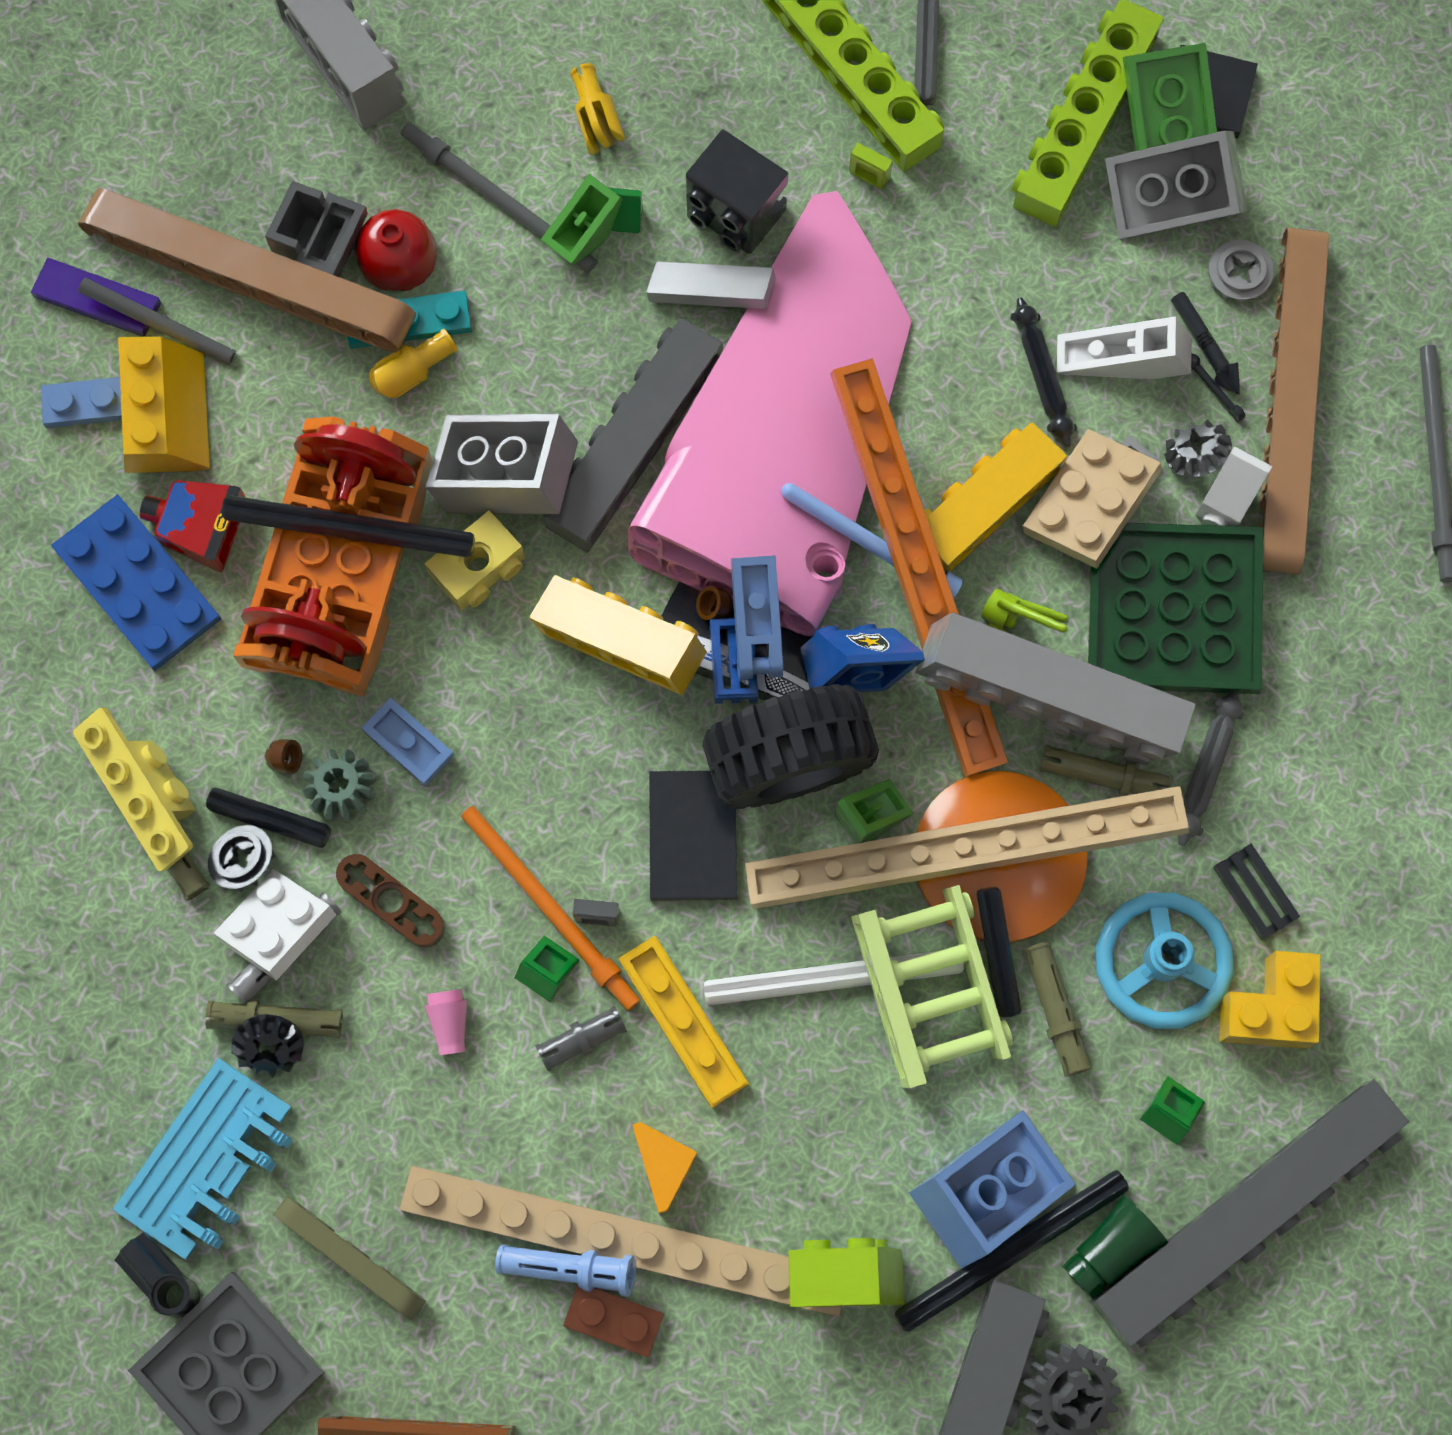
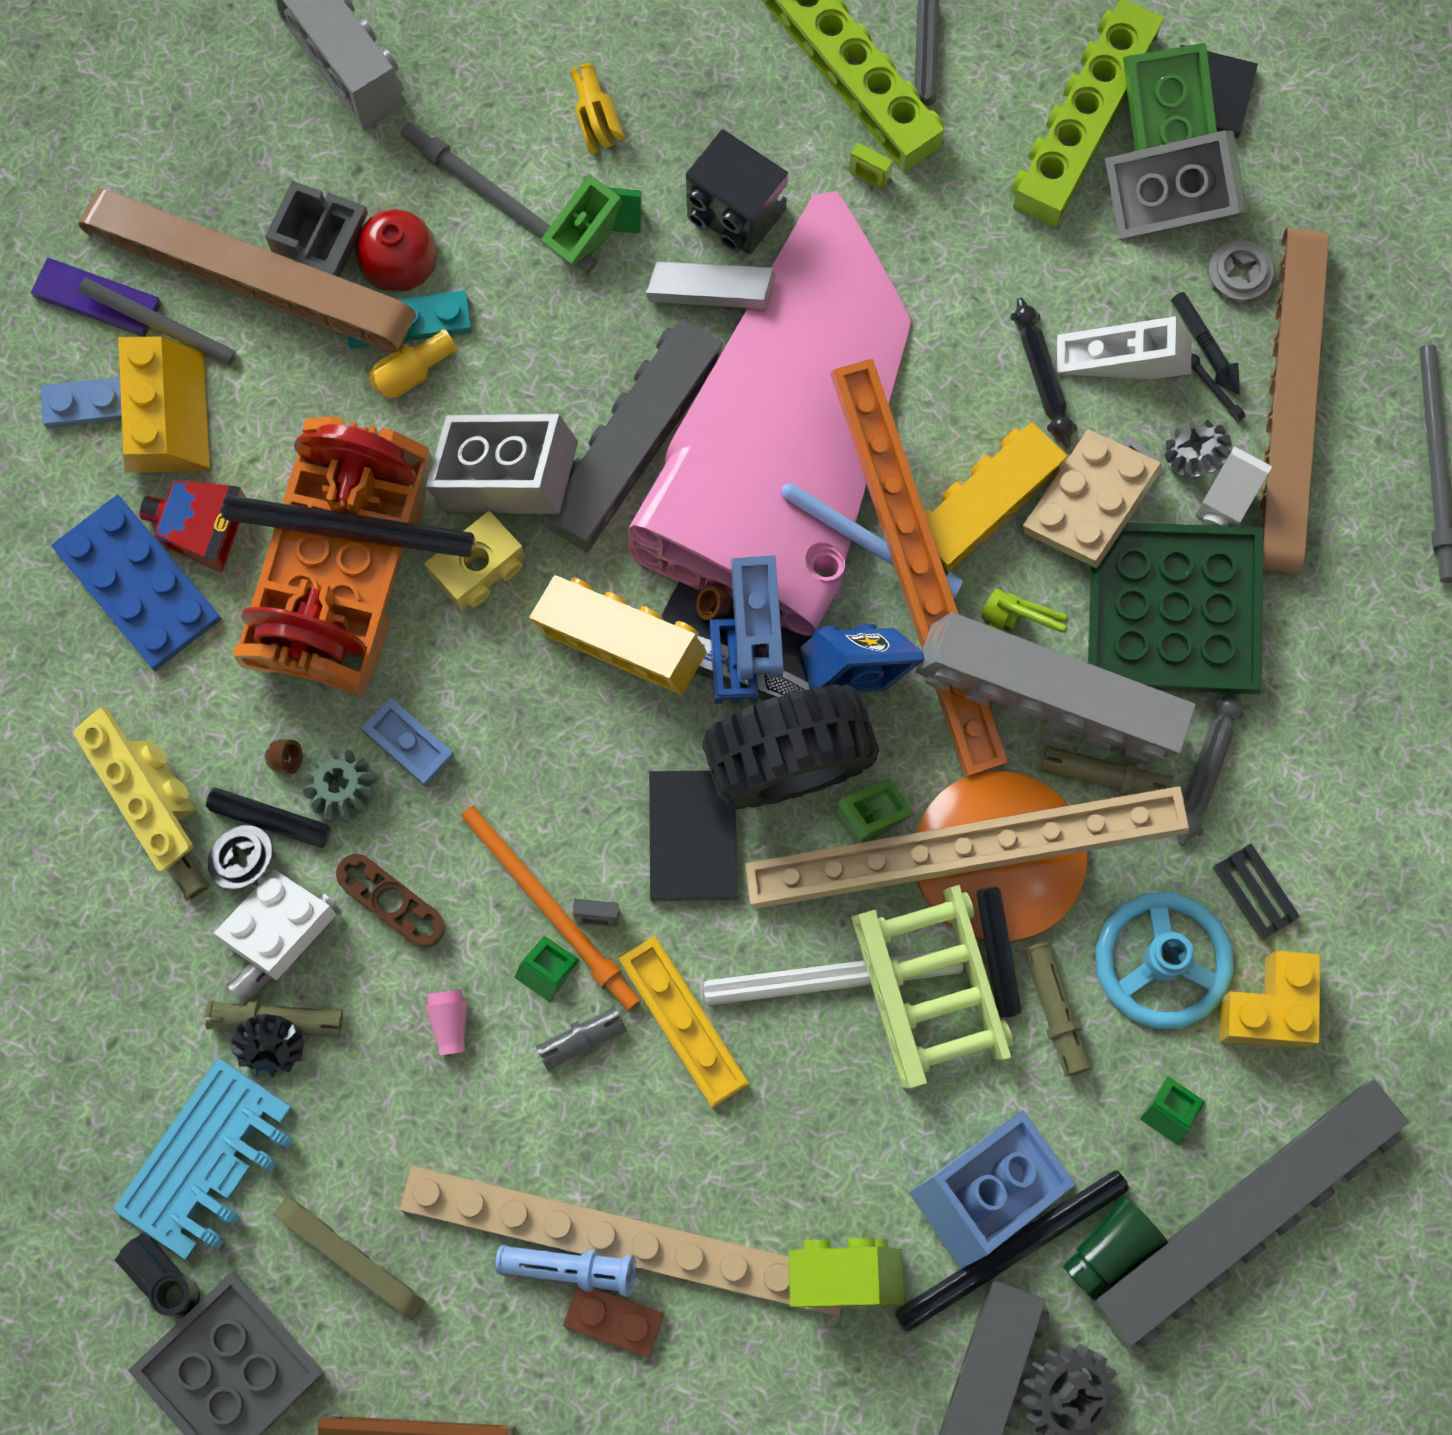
light orange slope [632,1122,698,1215] -> none

